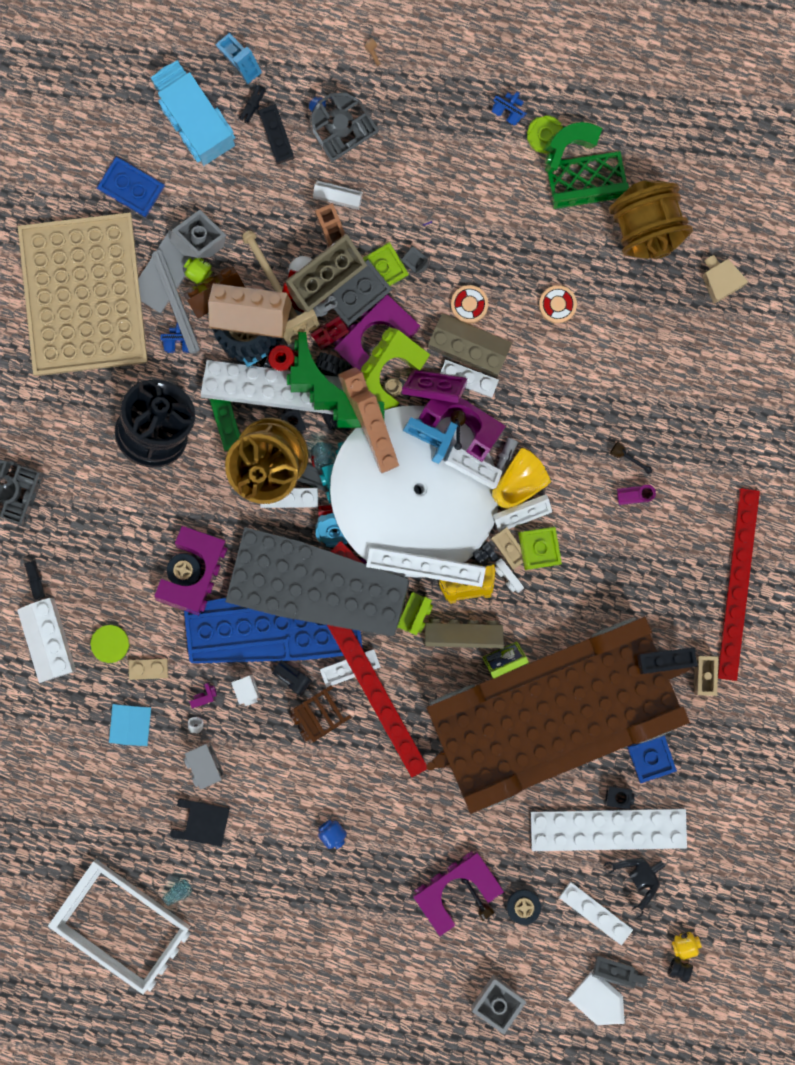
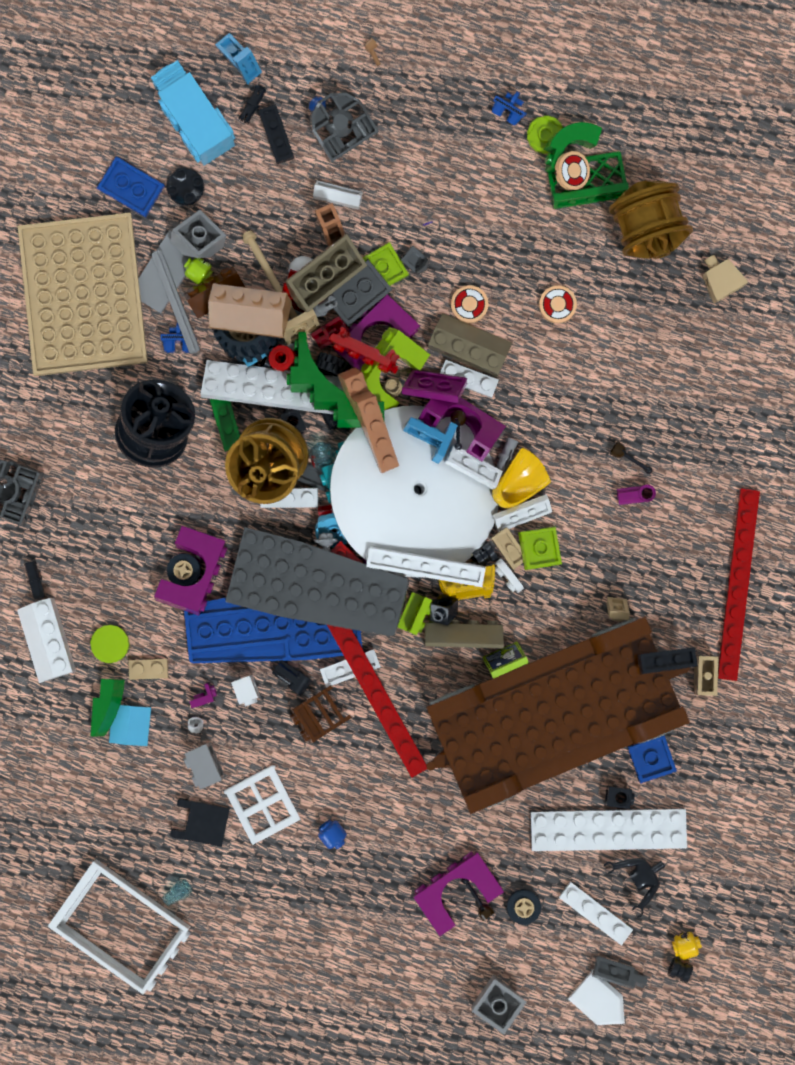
none -> green slope [90,679,125,737]
none -> black dish [166,168,204,206]
none -> white window [224,765,301,845]
none -> light grey plant [315,533,338,552]
none -> red piece [329,327,400,374]
none -> black brick [430,594,458,626]
none -> tile [555,151,590,190]
none -> tan plate [607,597,630,621]

